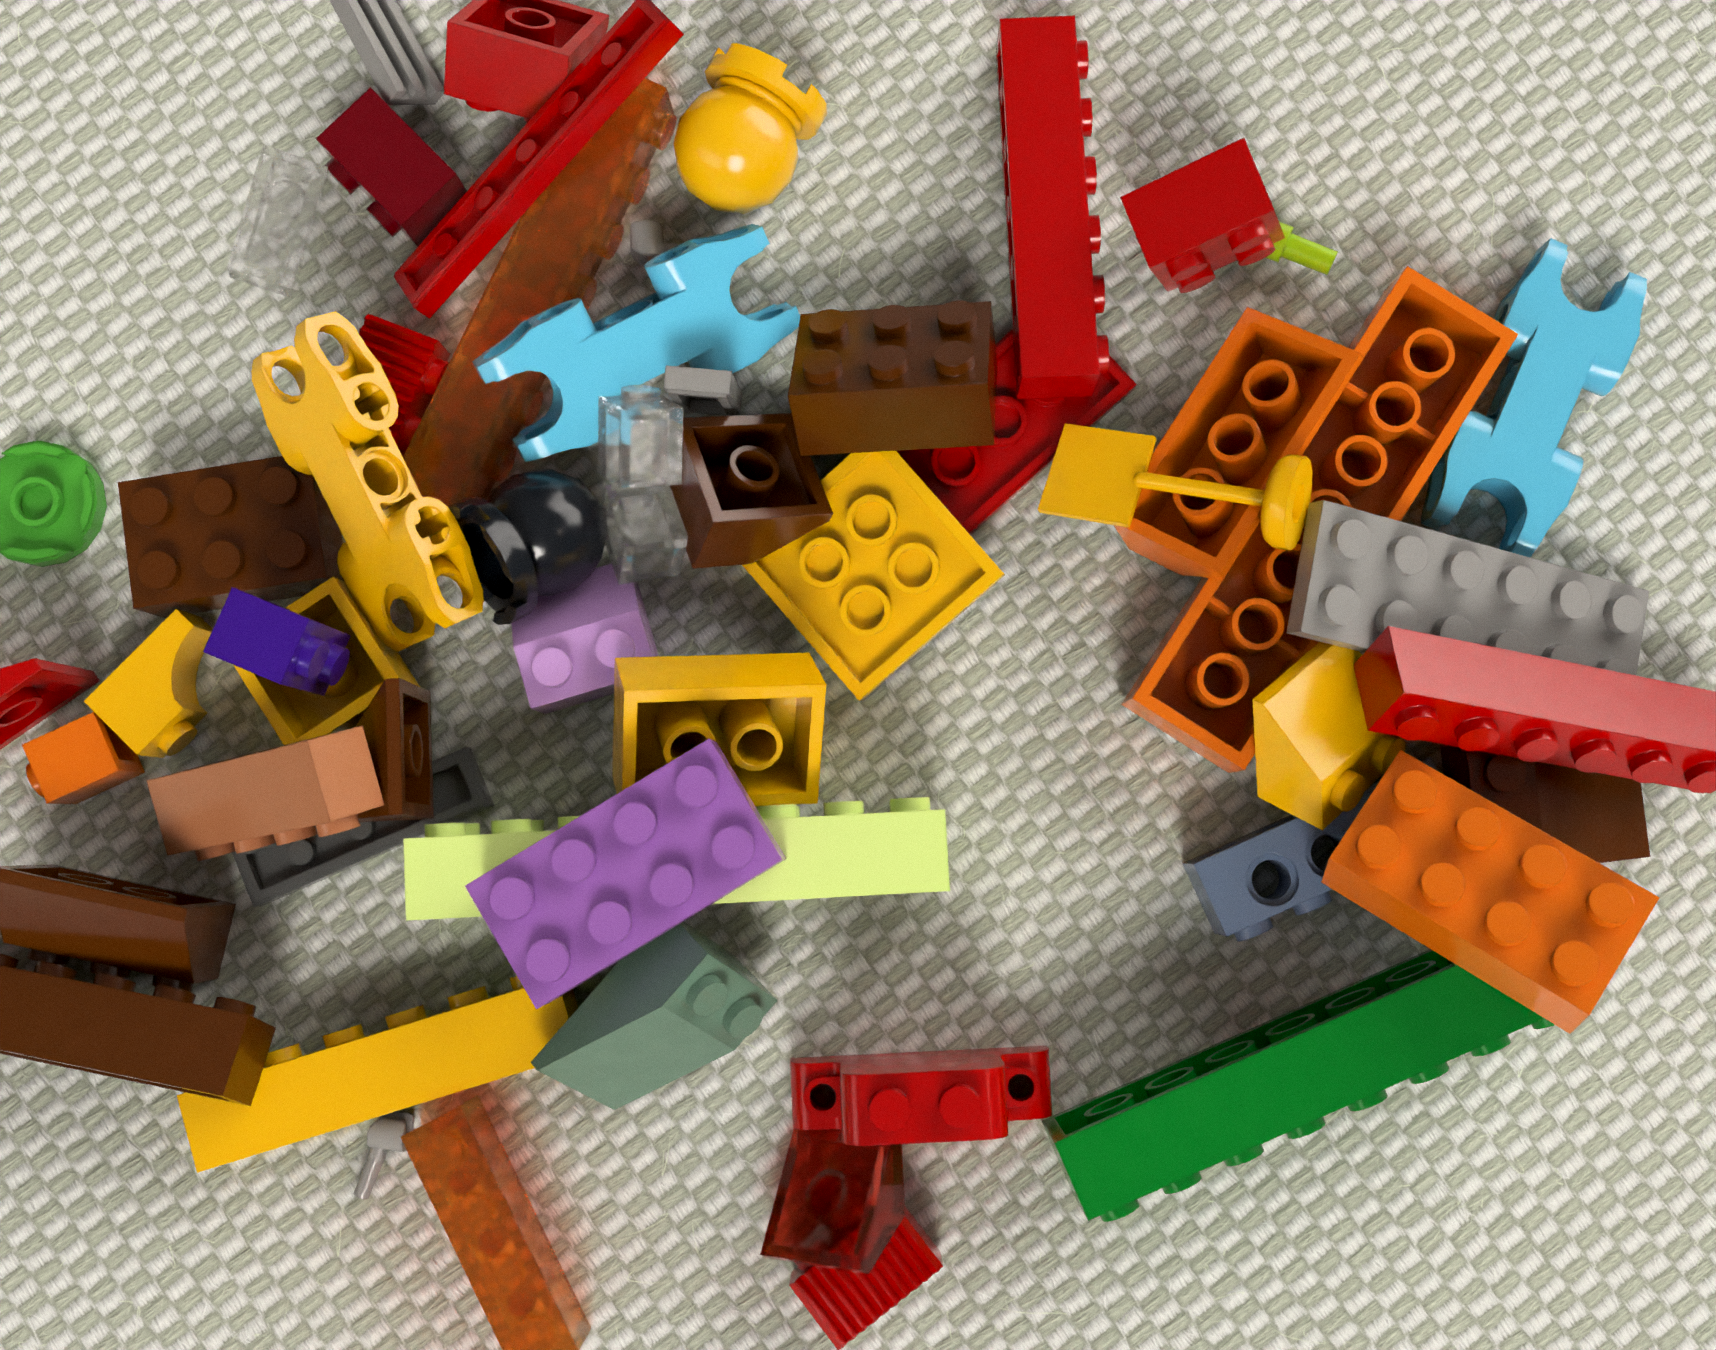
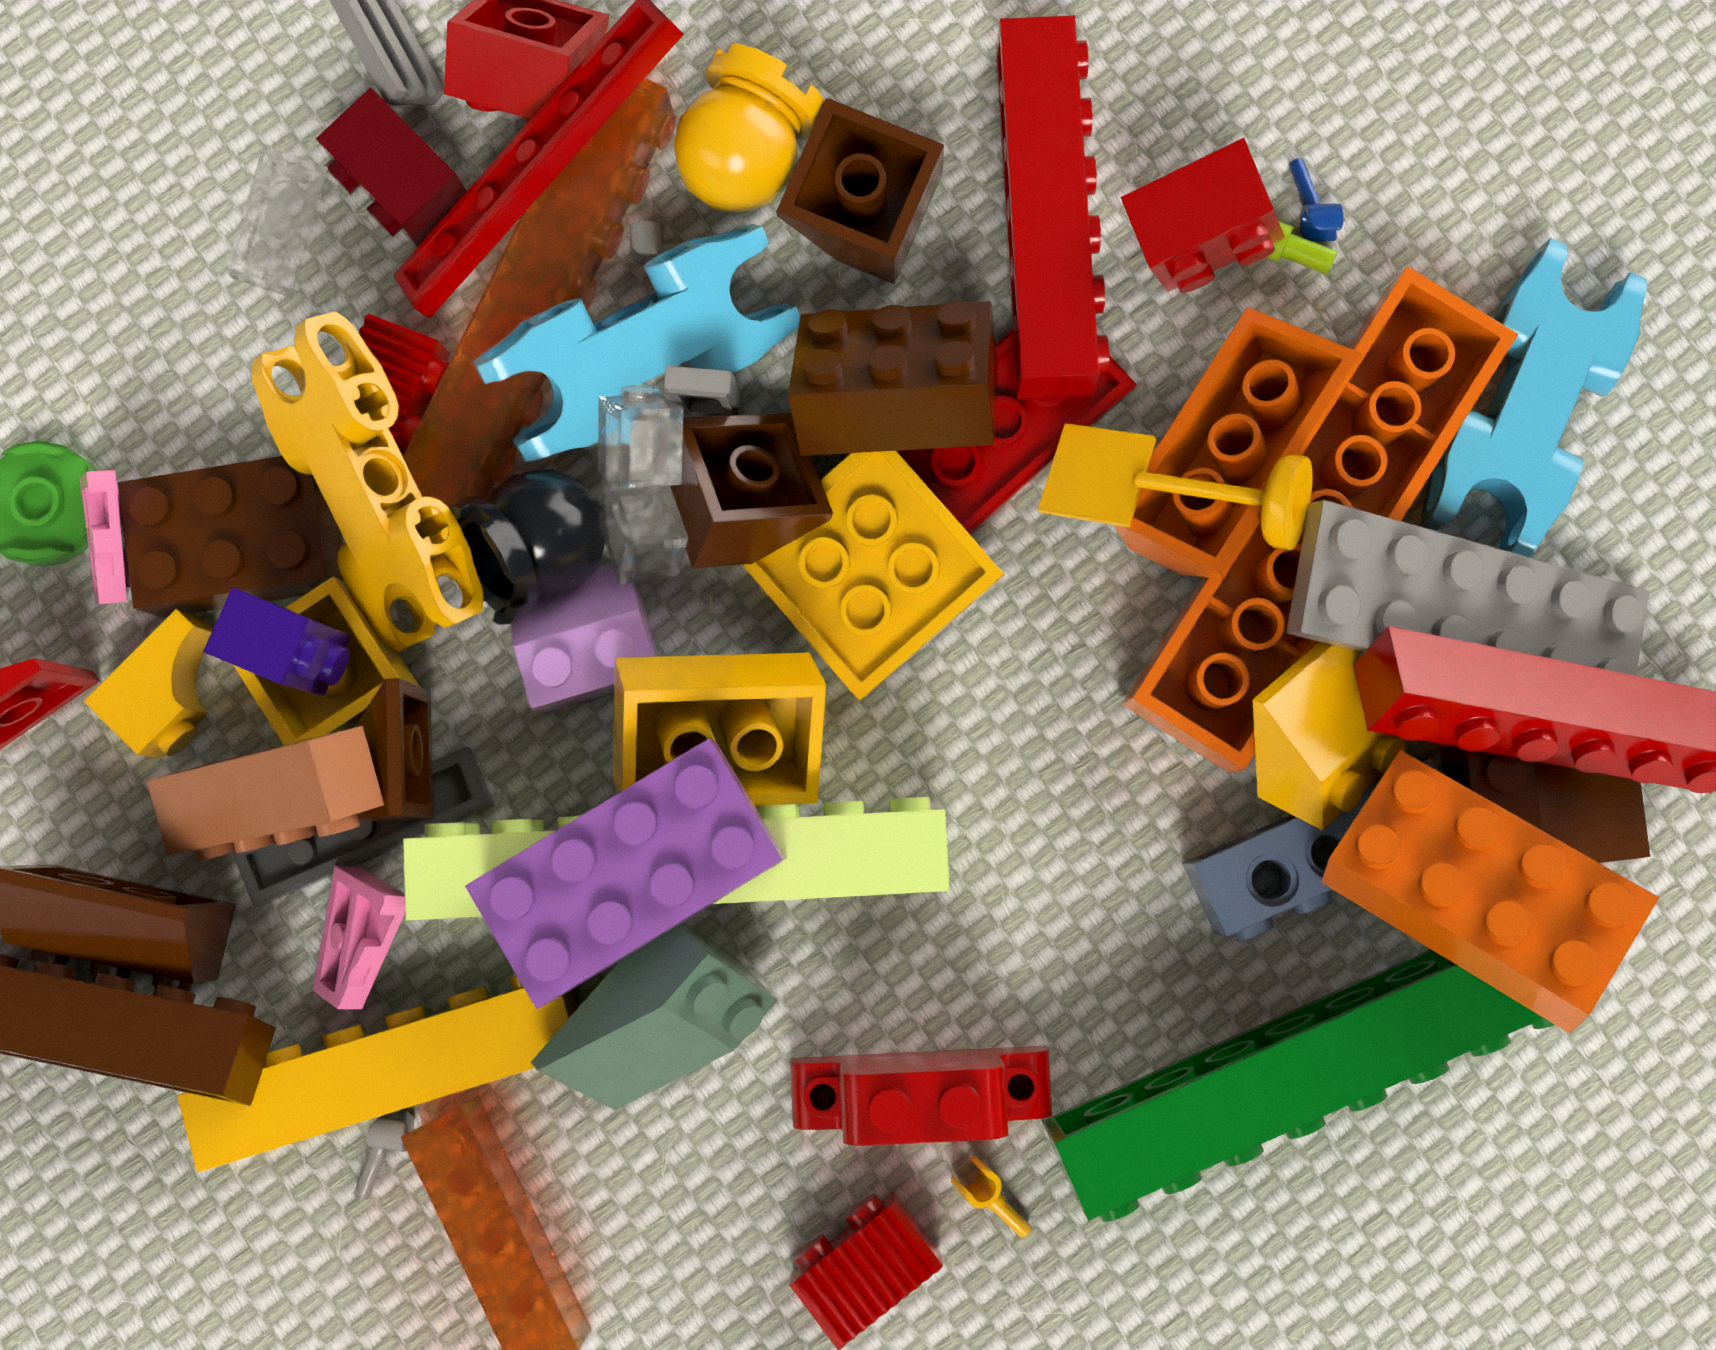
orange brick [22,712,145,805] -> none
clear red slope [760,1128,906,1274] -> none
none -> bright pink wing [79,470,131,604]
none -> bright pink wing [313,865,406,1009]
none -> reddish brown slope [776,98,944,284]
none -> yellow hand [951,1156,1032,1238]
none -> blue hand [1289,158,1344,241]

